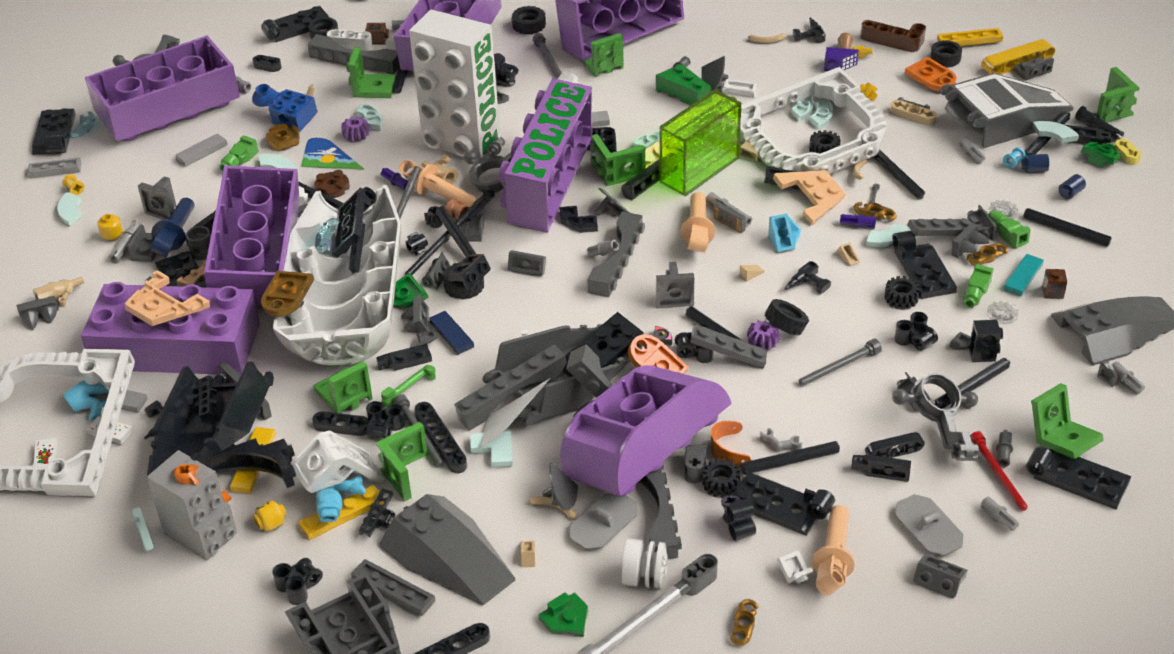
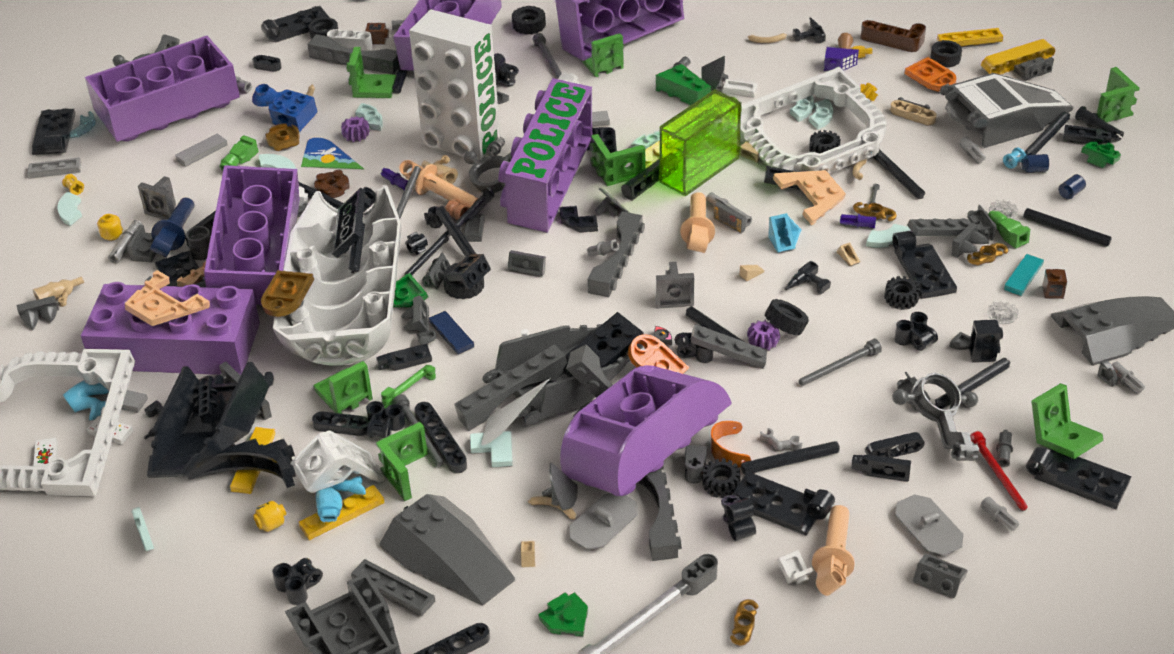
light grey piece [147,450,237,560] -> none
clear light blue piece [315,218,340,253] -> none
black piece [359,488,395,537] -> none
white wheel [622,538,668,589] -> none
bright green piece [963,264,994,308] -> none
light aqua tile [1032,121,1079,143] -> none
light yellow beam [1114,139,1141,165] -> none

